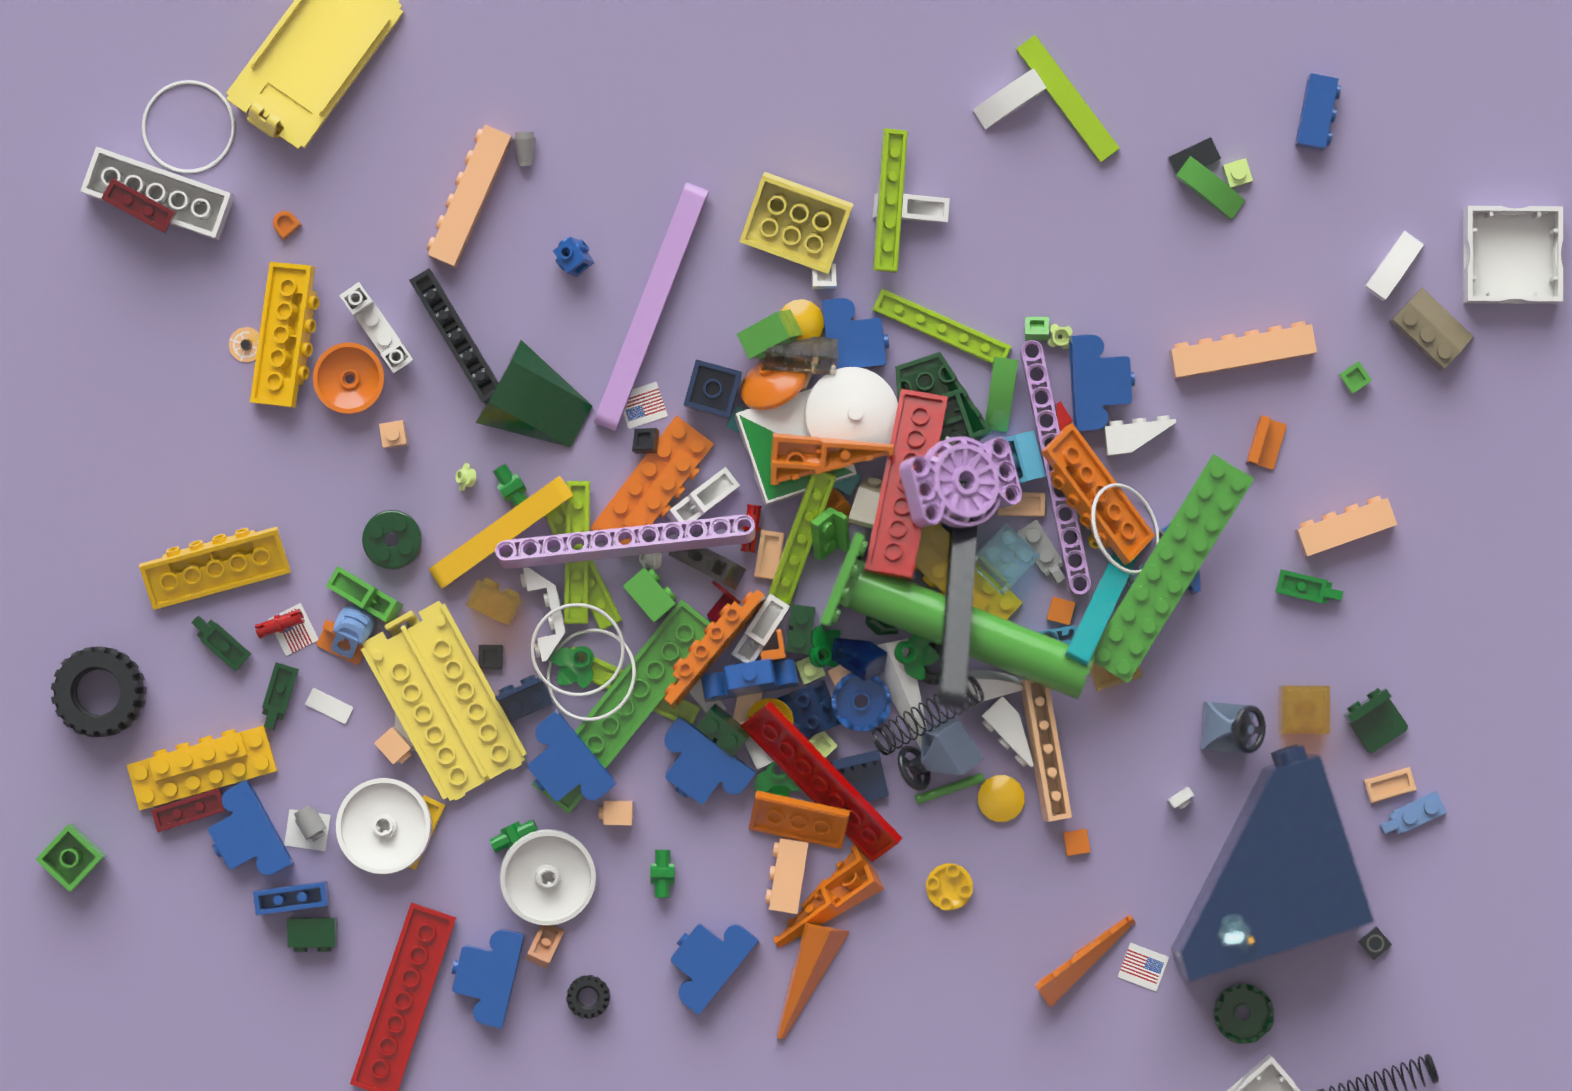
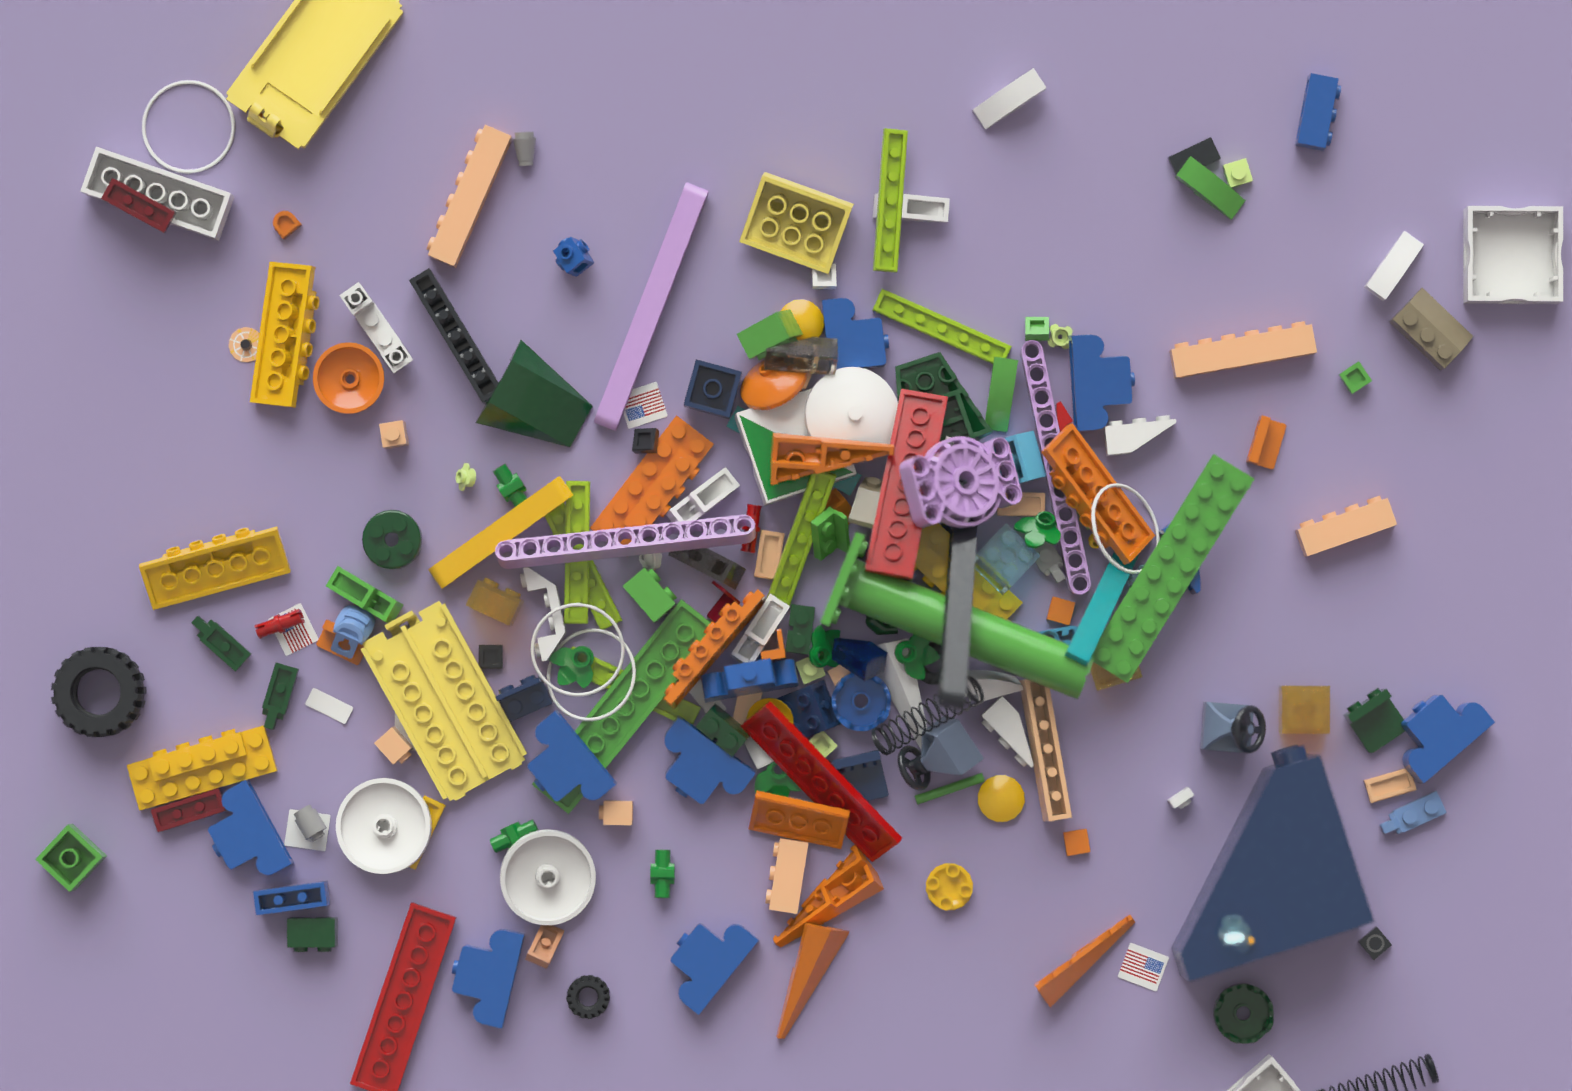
lime tile [1016,35,1120,163] -> none
green hinge [1275,569,1343,604] -> none
none -> green plate [1014,511,1061,548]
none -> blue brick [1401,695,1495,784]

